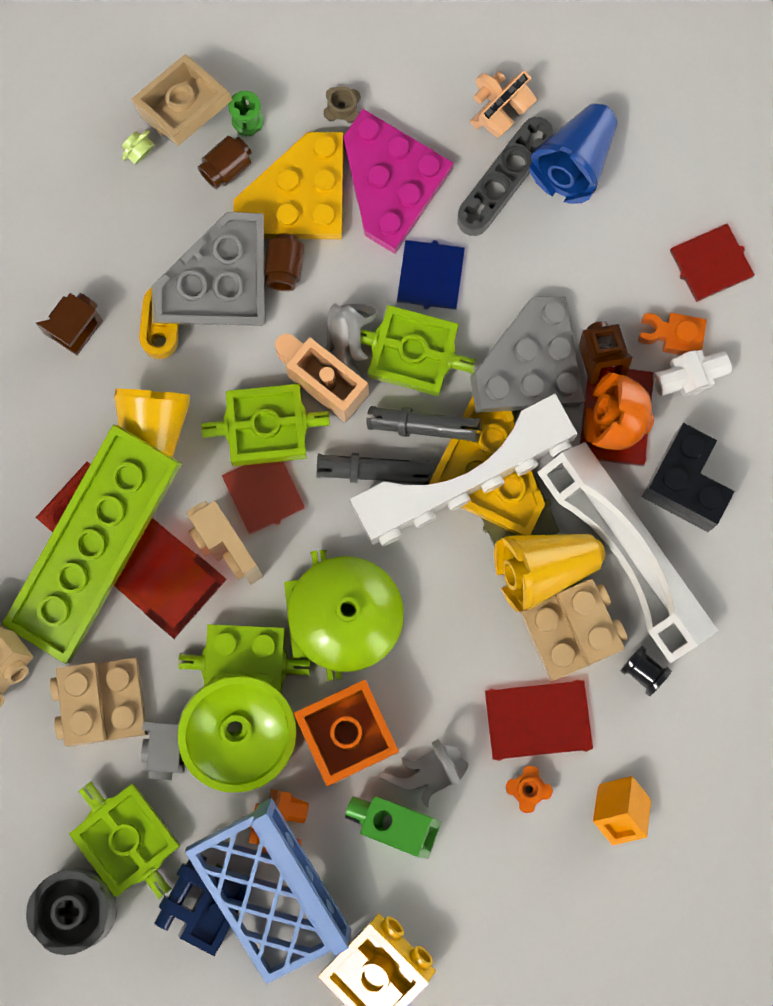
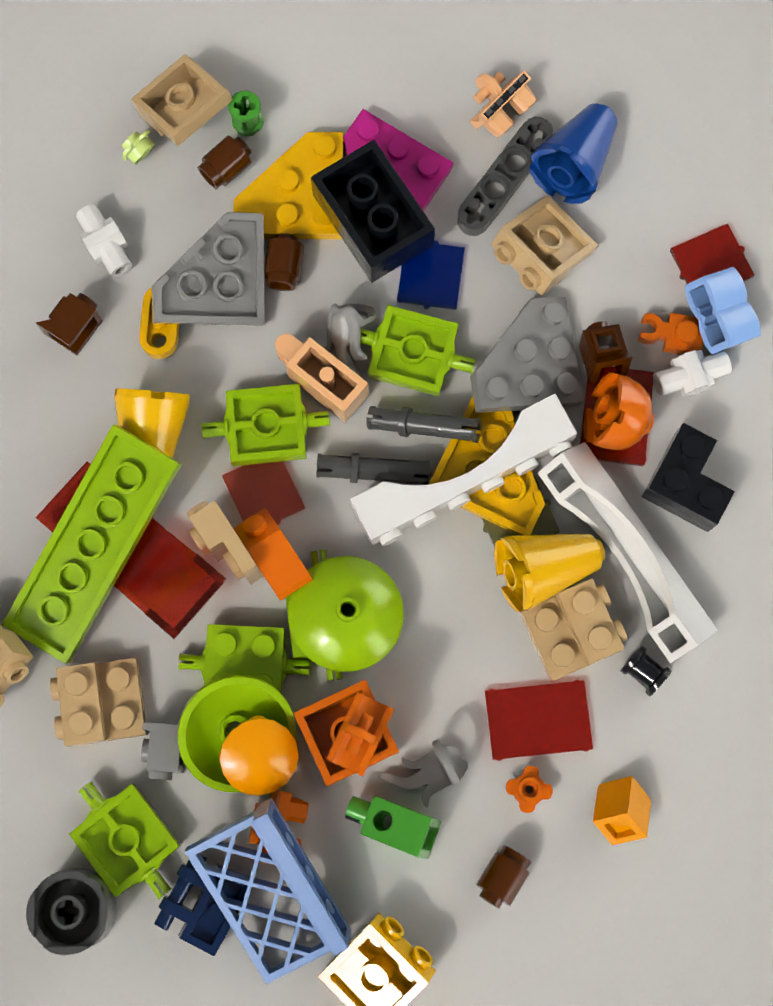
dark tan plate [324,86,361,123] -> none
none -> white axle [75,204,132,277]
none -> light orange dish [219,715,299,796]
none -> orange slope [233,508,313,601]
none -> black brick [311,140,435,283]
none -> orange hips [326,692,394,777]
none -> reddish brown brick [476,845,531,909]
none -> tan plate [491,195,598,296]
none -> light blue brick [685,267,760,354]

